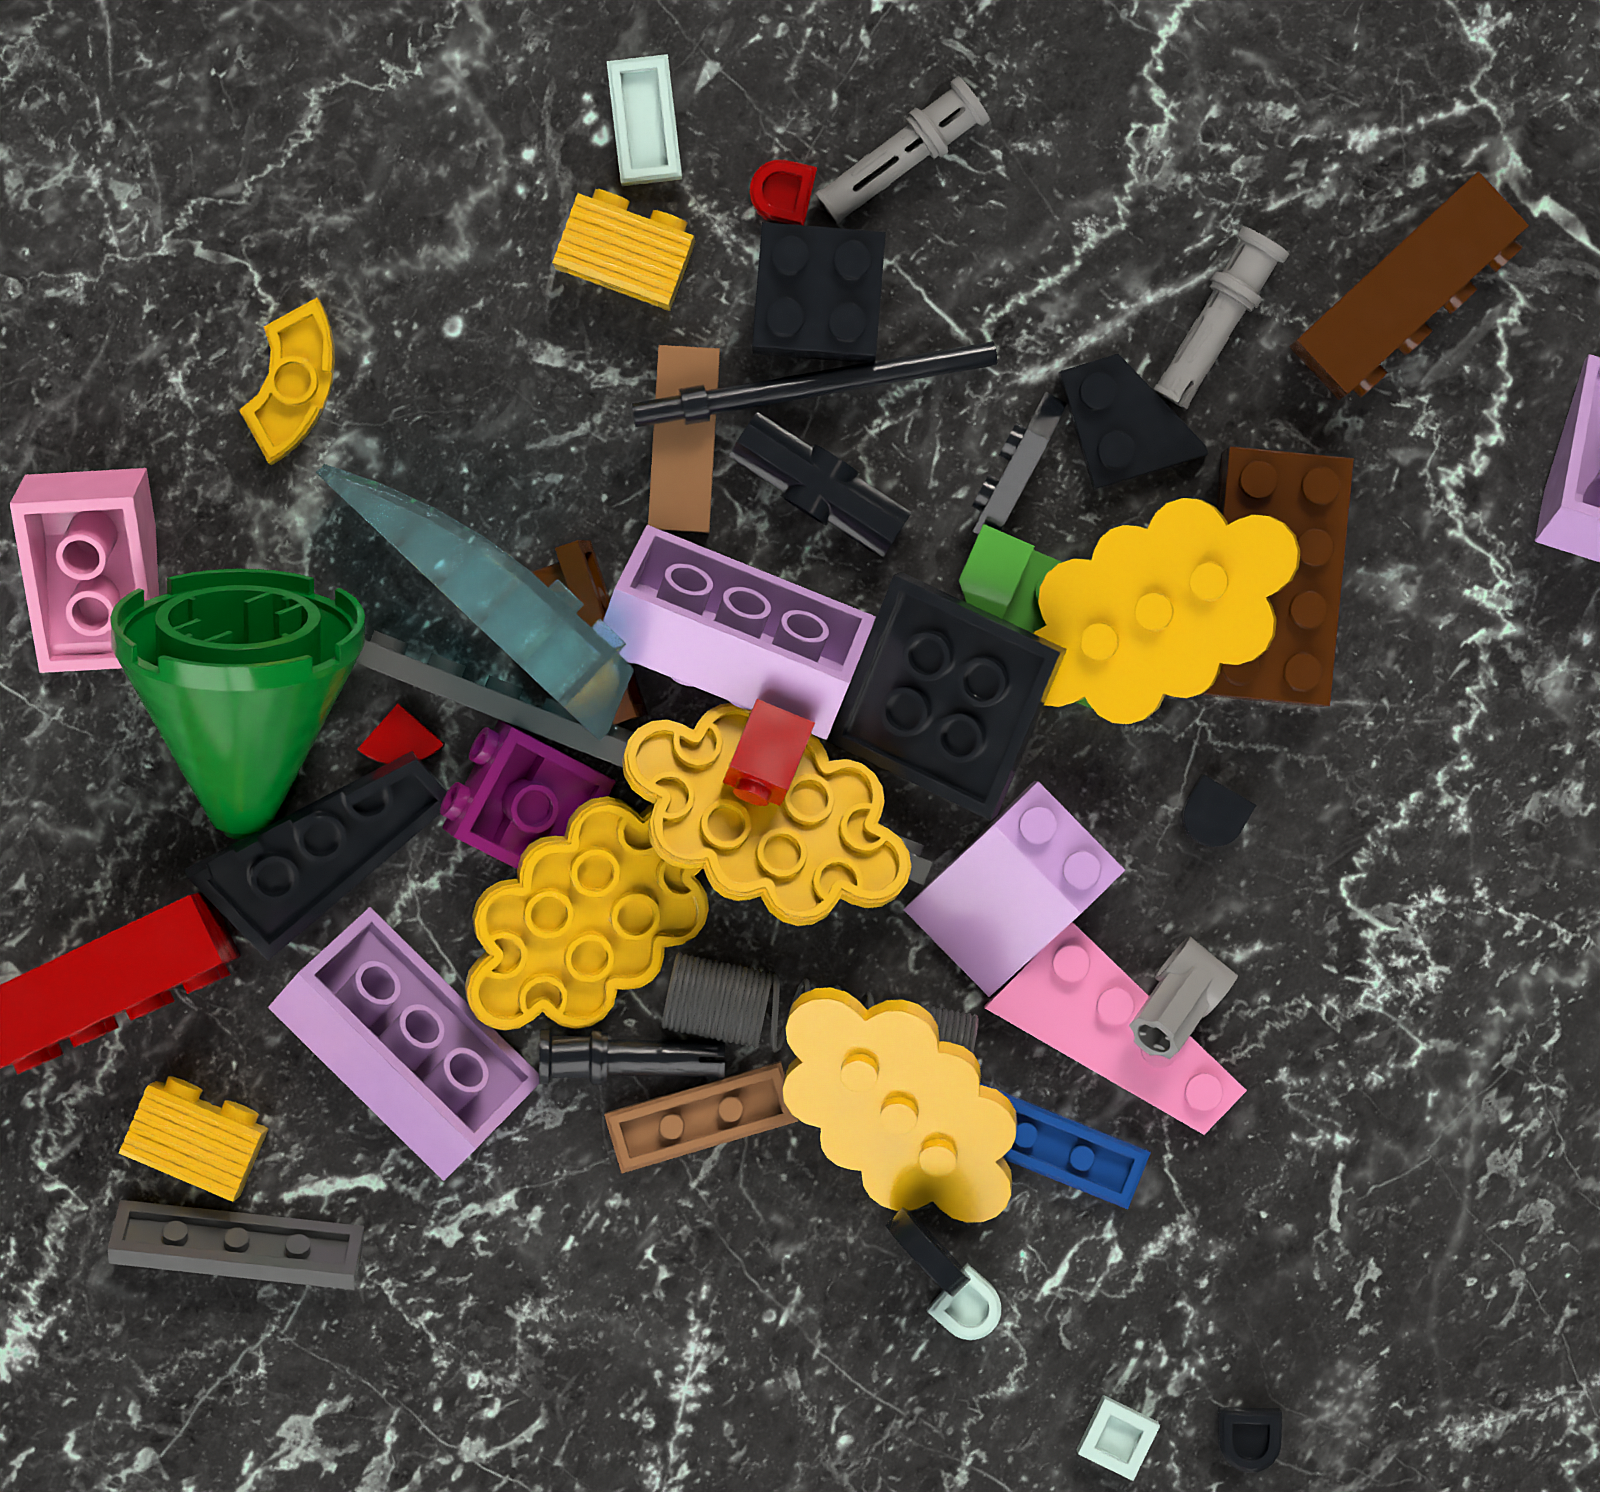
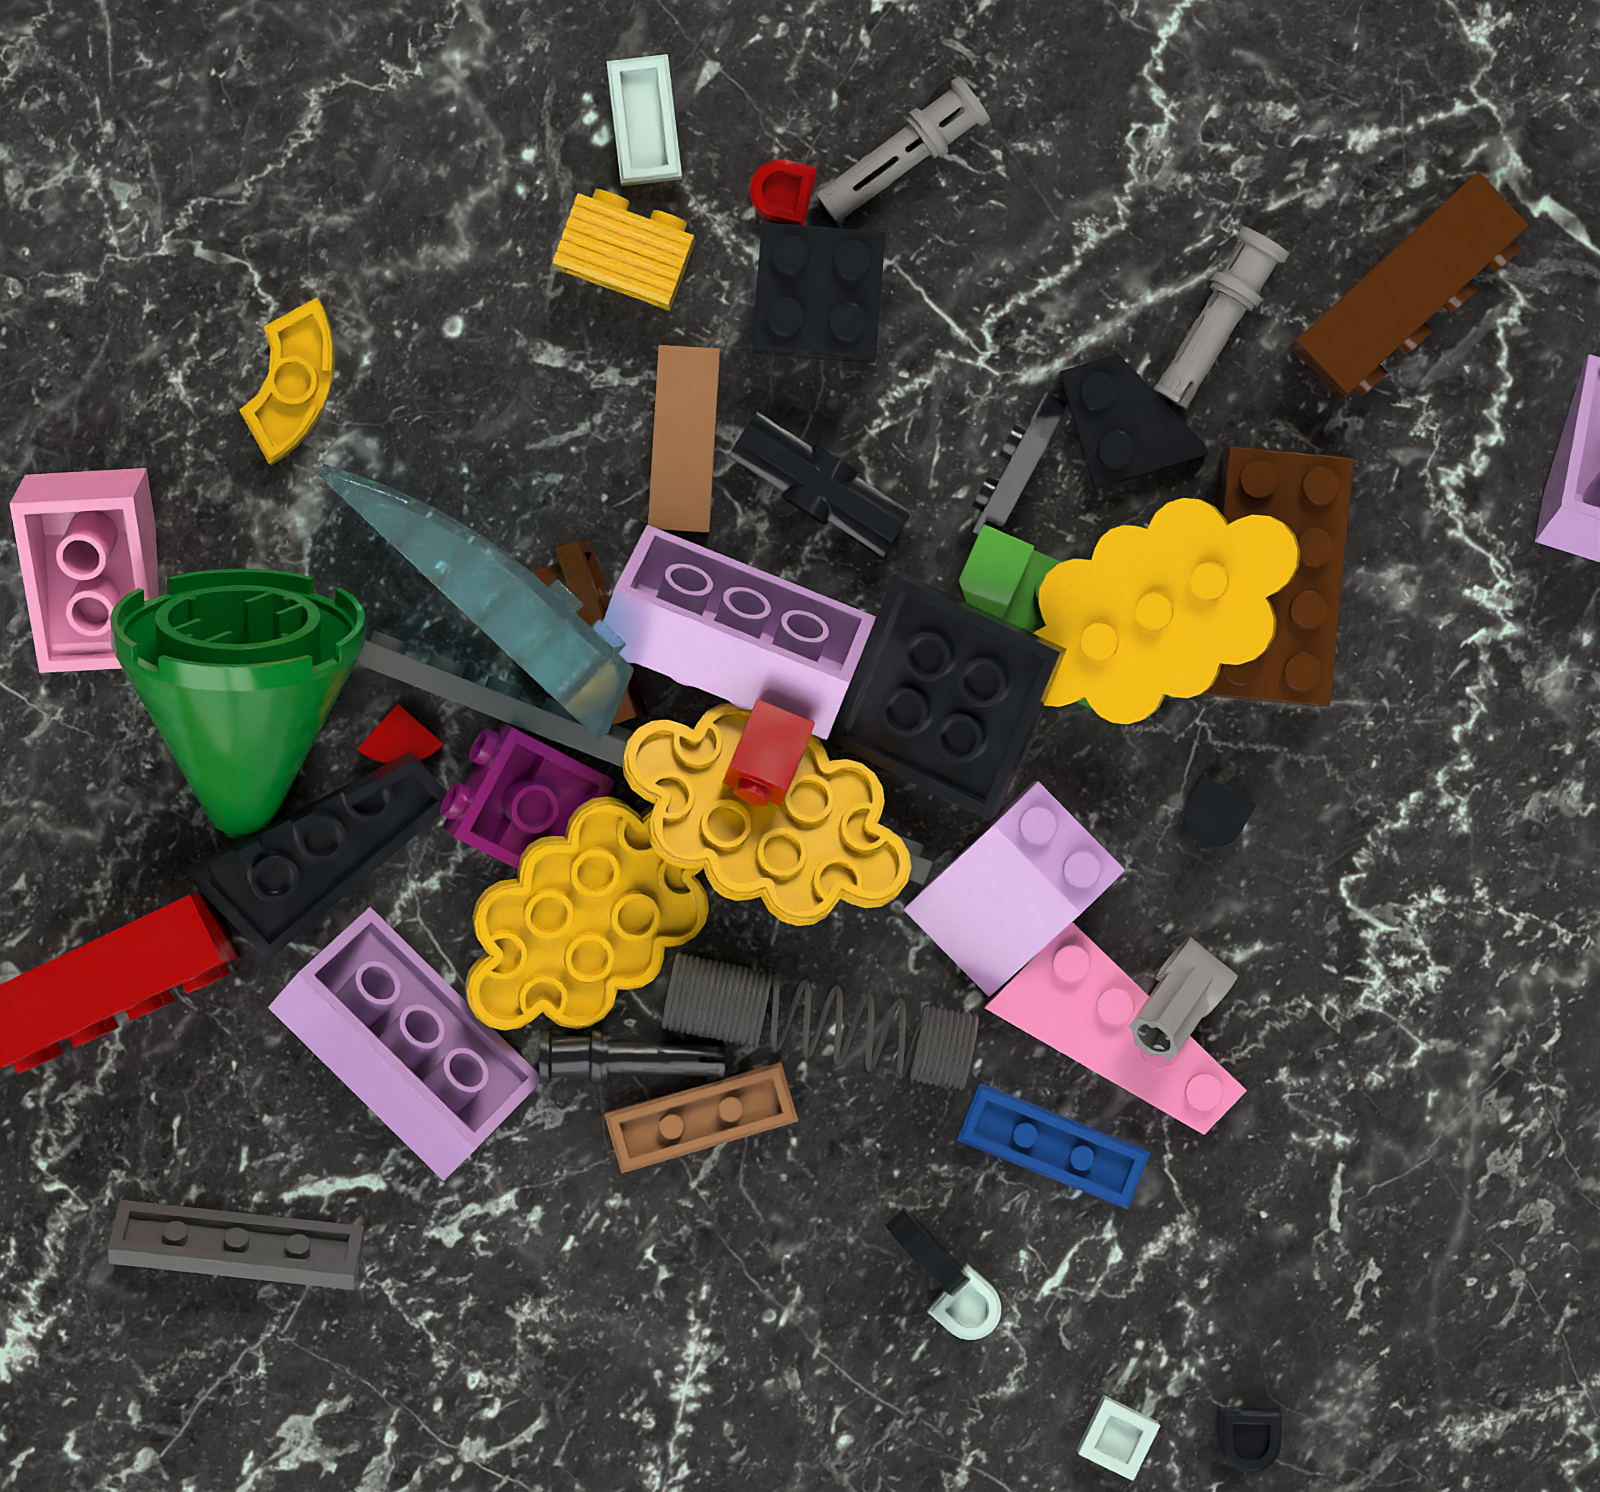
yellow brick [119,1076,269,1202] -> none
black bar [631,341,997,428] -> none
yellow plate [783,988,1017,1223] -> none

